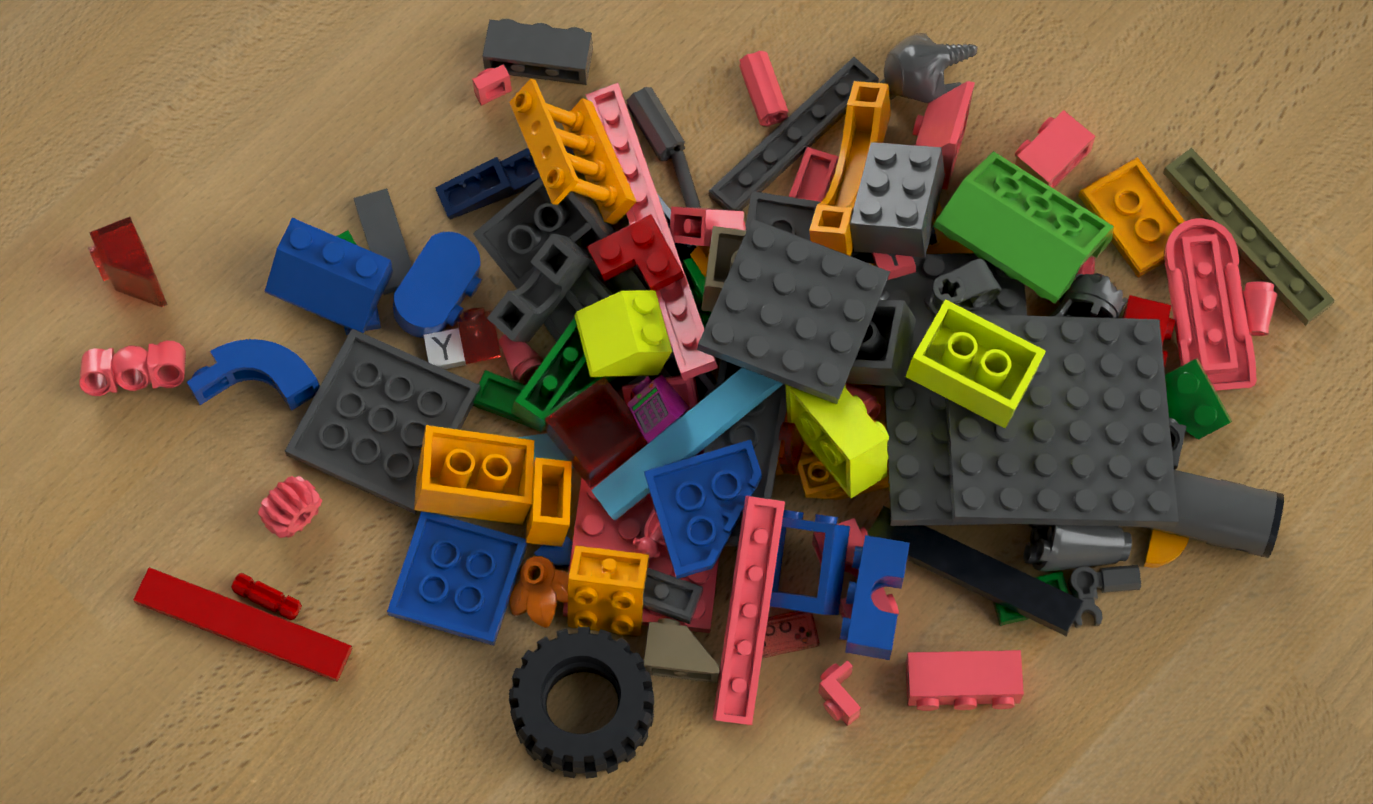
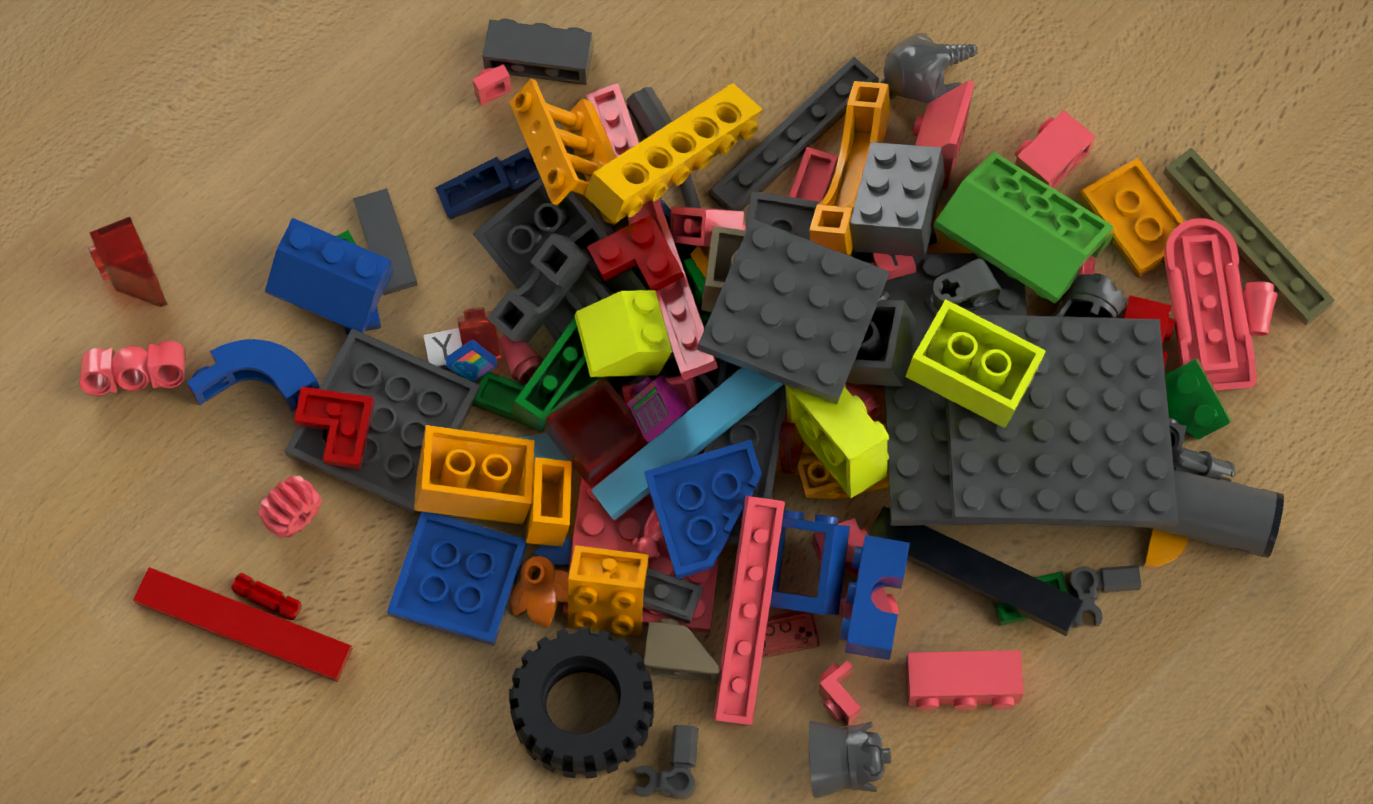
blue brick [393,232,482,338] -> none
coral axle [739,51,789,127] -> none
dark grey cone [1024,524,1132,572] -> none
none -> red plate [294,386,374,470]
none -> blue tile [446,339,497,382]
none -> yellow brick [584,83,763,224]
none -> dark grey bar [634,725,699,800]
none -> dark grey hat [809,720,891,798]
none -> dark grey axle [1172,447,1235,481]

